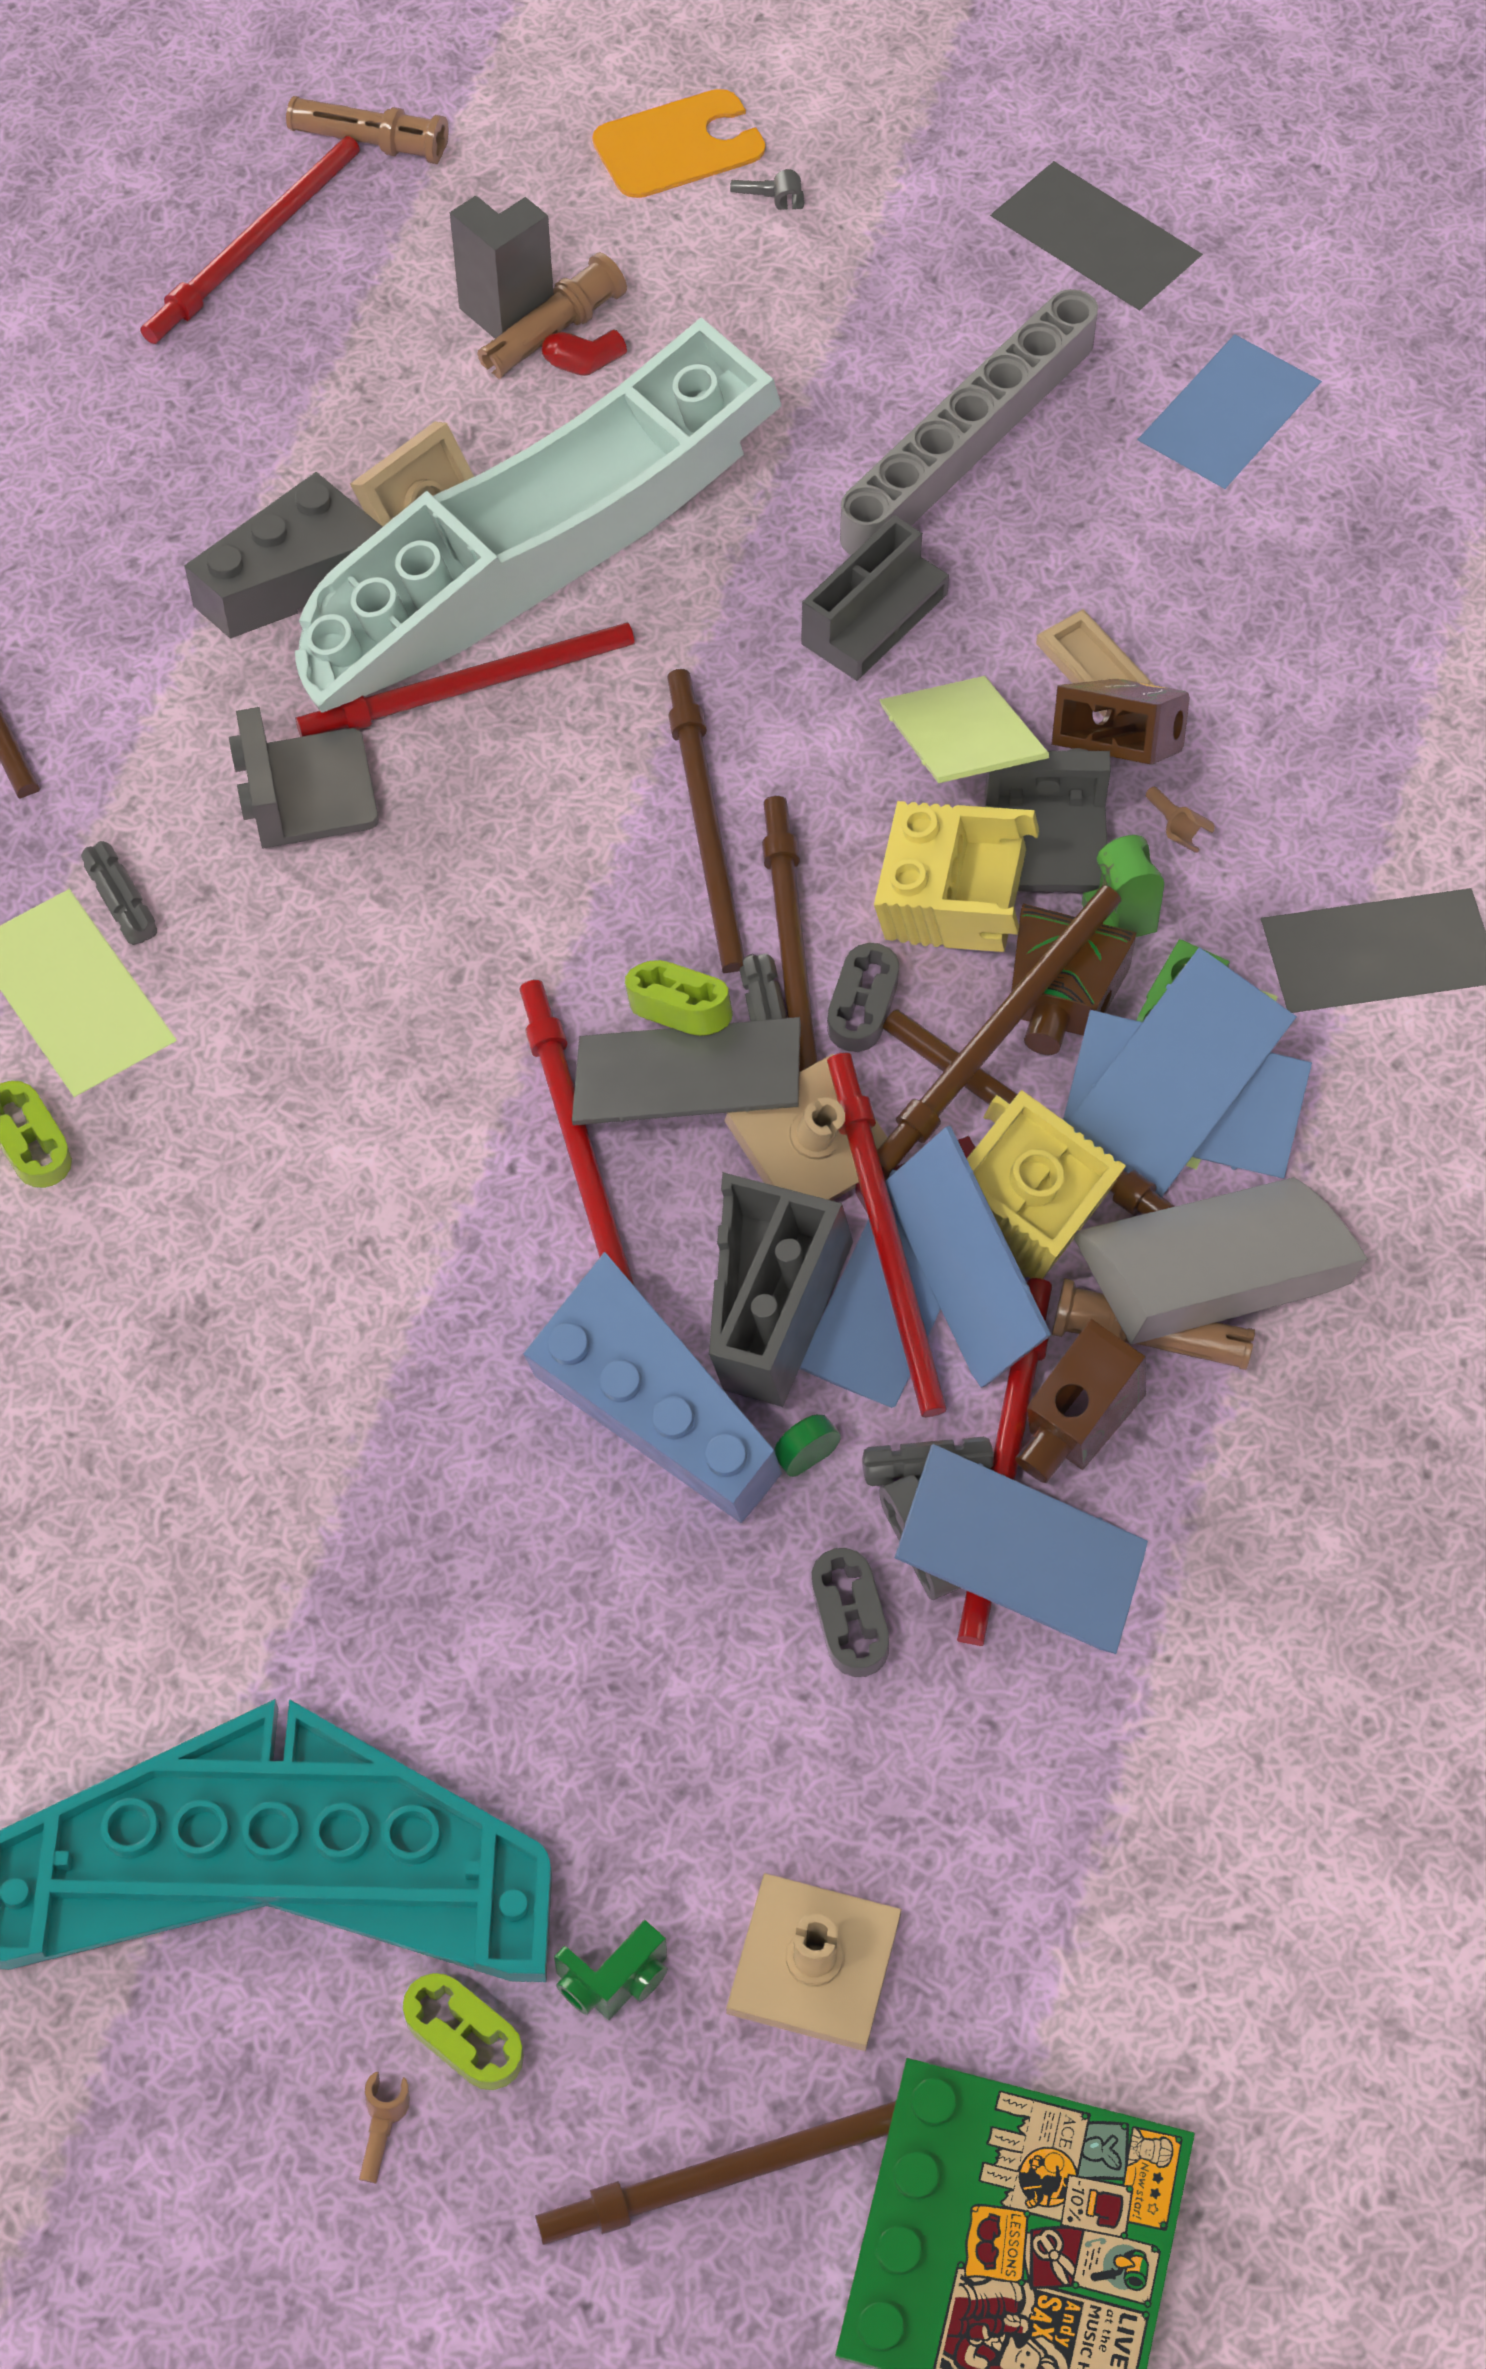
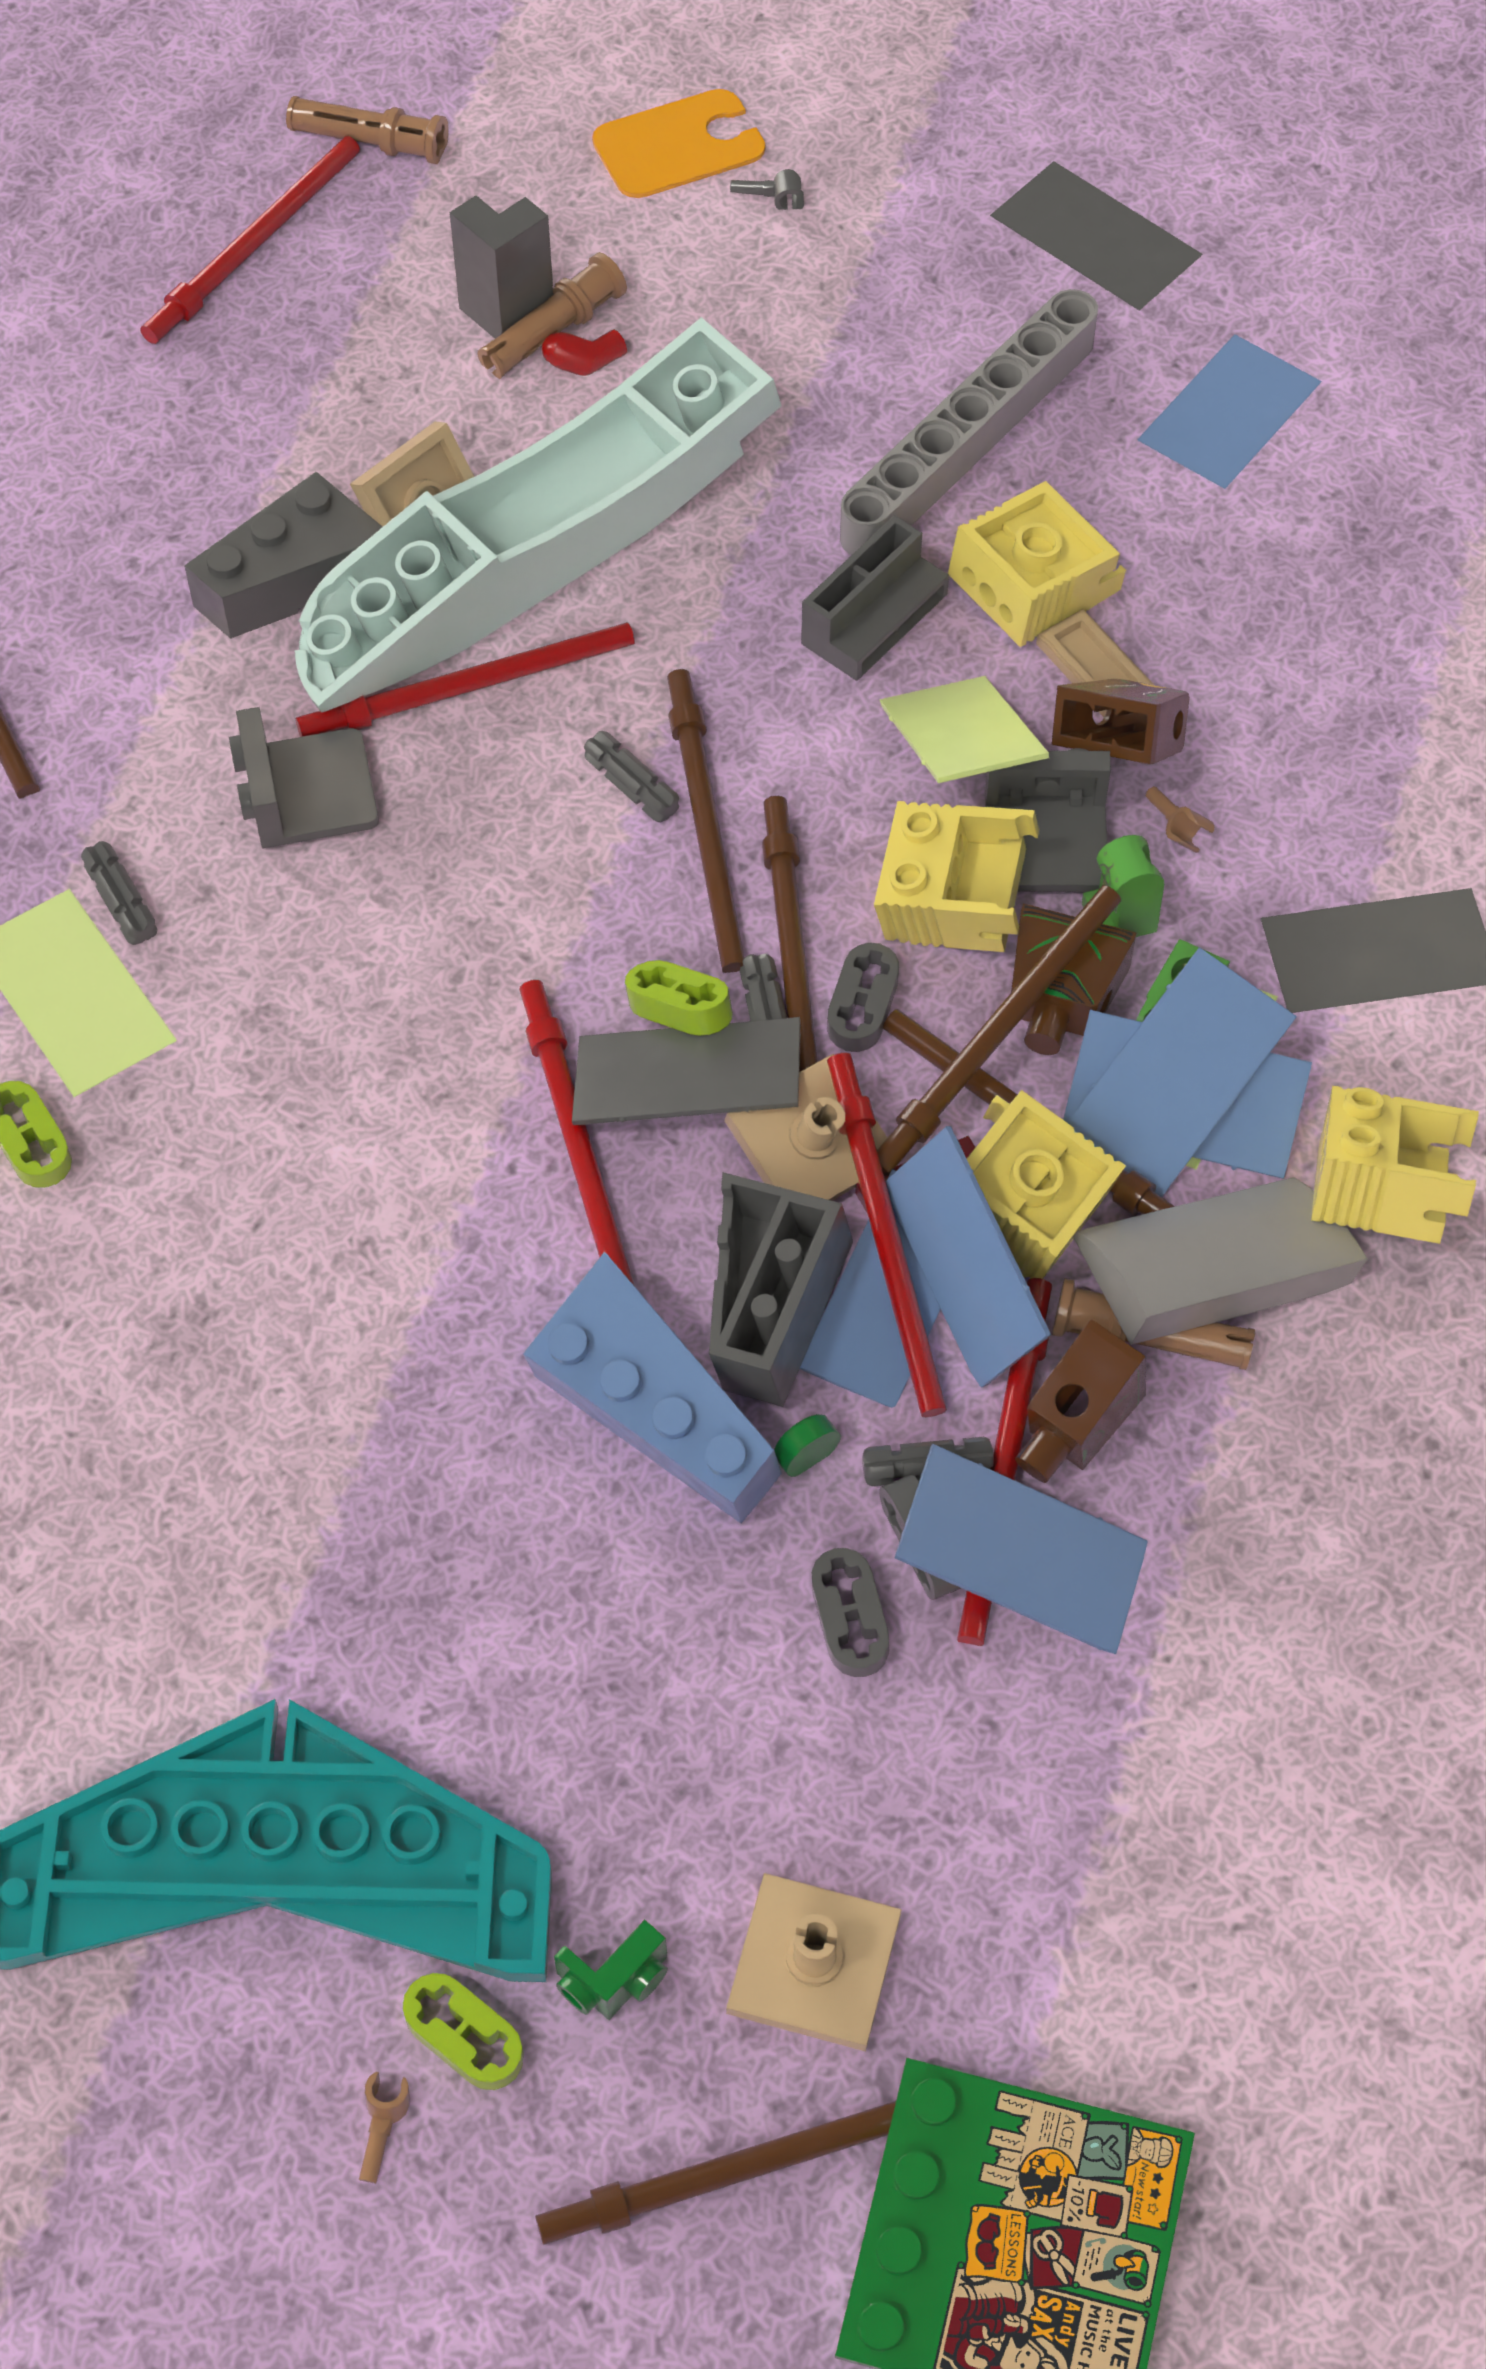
none -> dark grey axle [584,731,679,823]
none -> light yellow piece [948,481,1126,647]
none -> light yellow piece [1311,1085,1479,1244]

